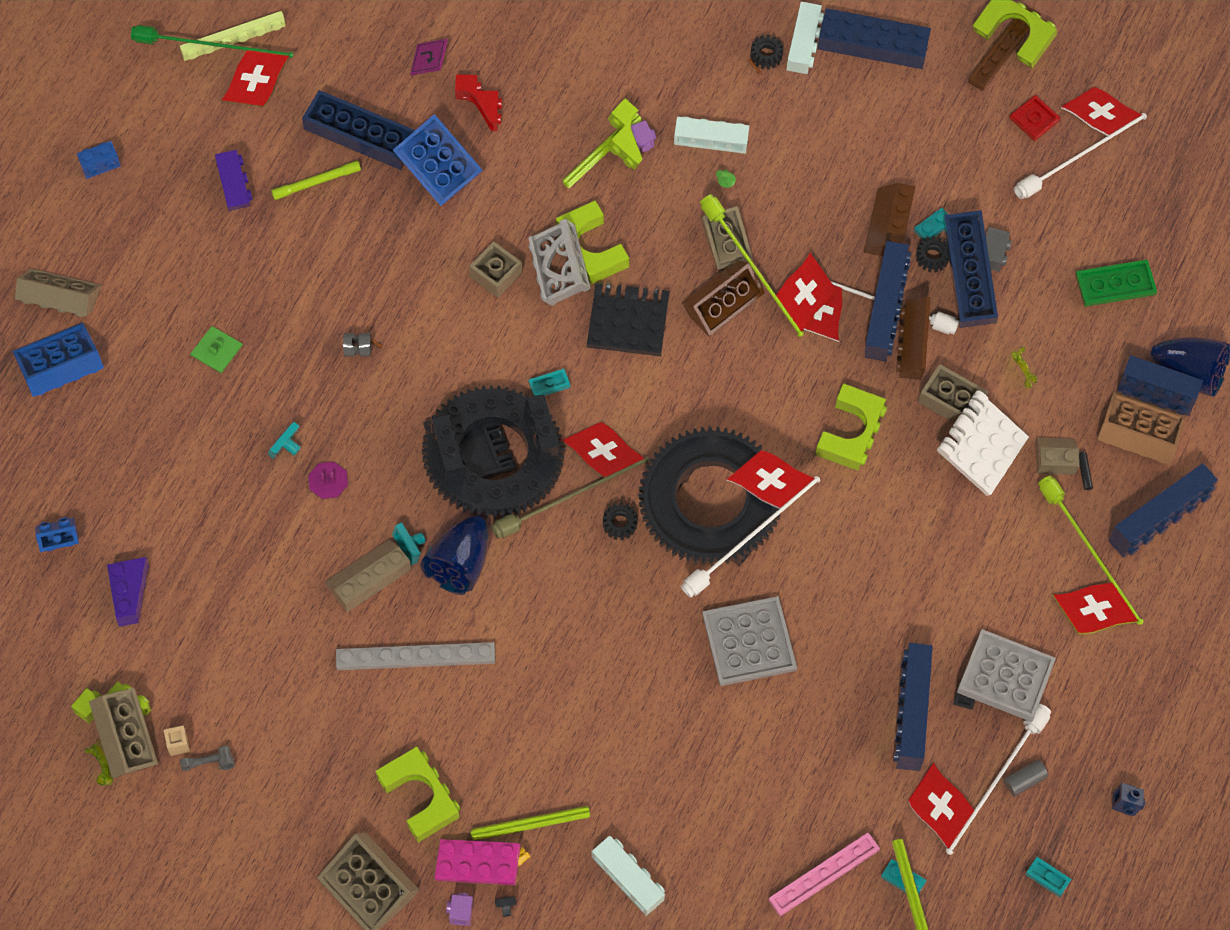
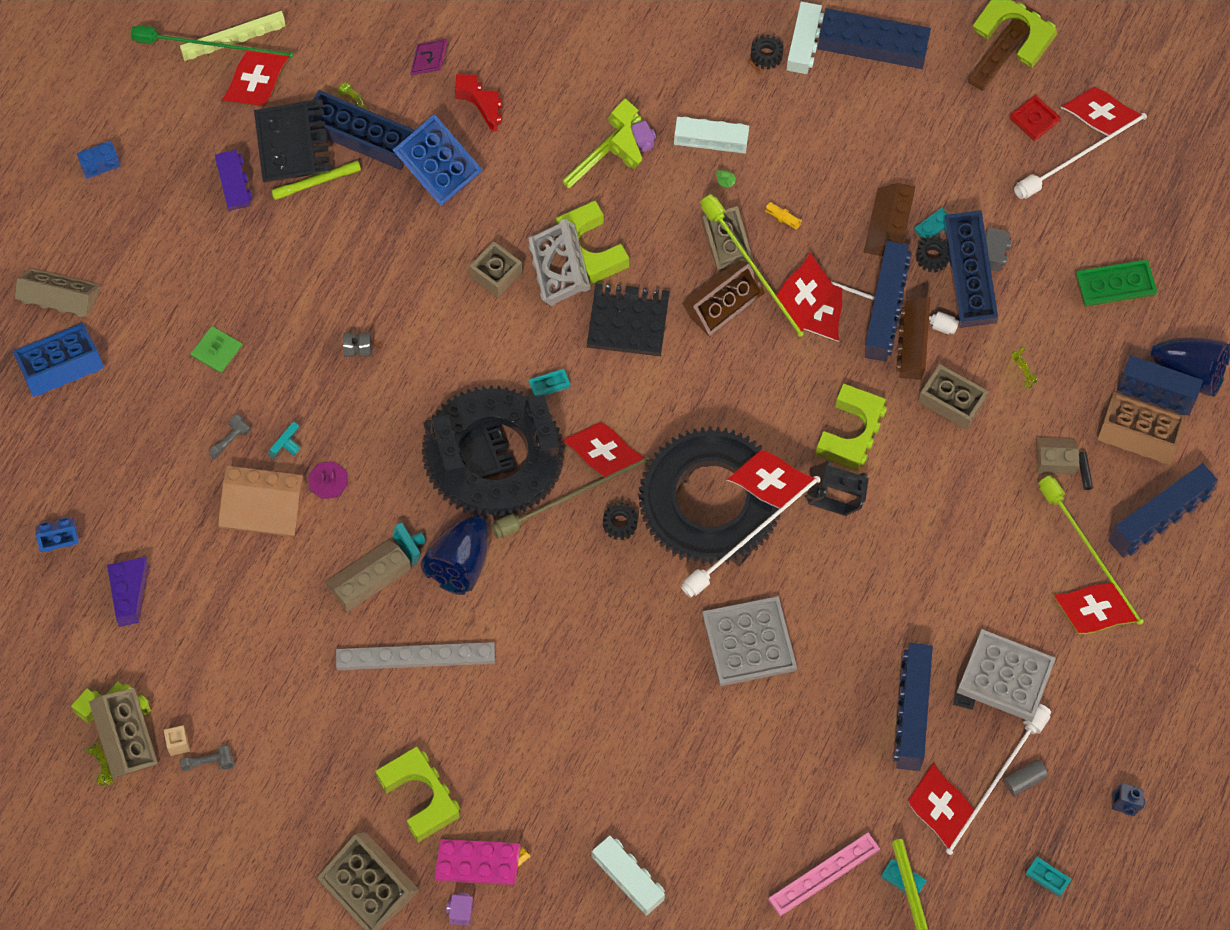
lime axle [471,806,590,841] -> none
black tile [495,896,516,917] -> none
white hinge [937,391,1029,496] -> none
none -> dark grey brick [209,414,251,459]
none -> medium nougat slope [218,466,305,537]
none -> black hinge [254,99,331,183]
none -> clear neon green piece [338,82,367,110]
none -> yellow pin [765,202,802,230]
none -> black animal [805,461,869,516]

